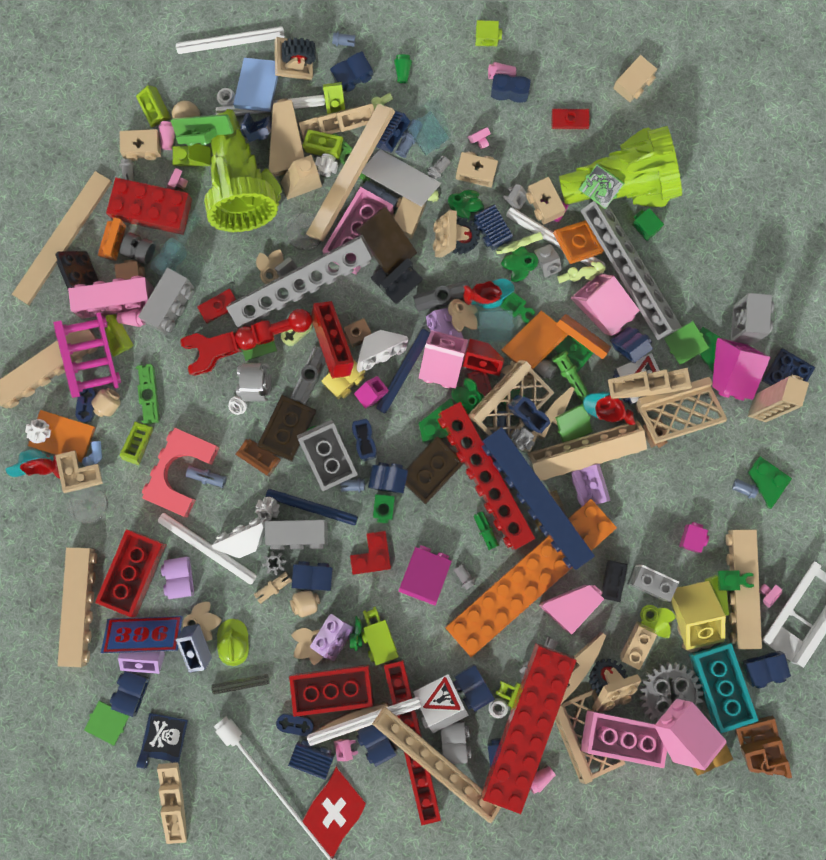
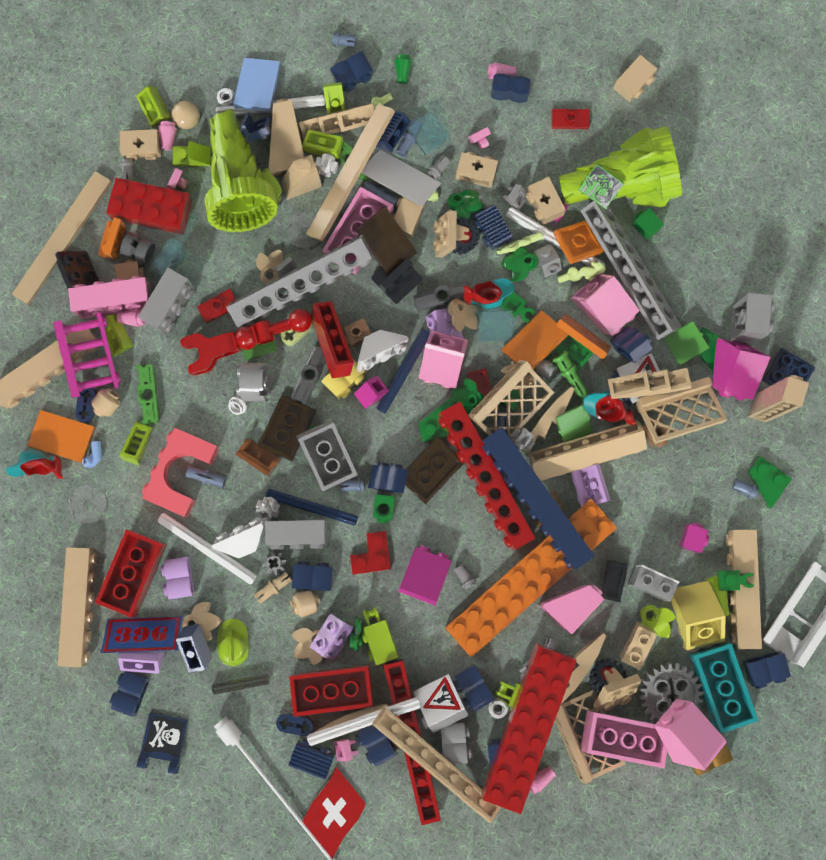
white gear [25,419,51,443] -> none
tan plate [55,451,103,493] -> none
bright green piece [84,700,129,746] -> none
tan slope [157,763,187,844] -> none
bright green bracket [171,114,234,146] -> none
white axle [176,26,285,54] -> none
plate [275,37,316,80] -> none
dark blue brick [352,419,377,461] -> none
red slope [463,338,504,376] -> none
green axle [474,511,499,550] -> none
lime brick [475,20,502,46] -> none
dark blue brick [508,395,551,433] -> none
dark orange slope [735,715,792,778] -> none
bright pink tile [759,584,782,608] -> none

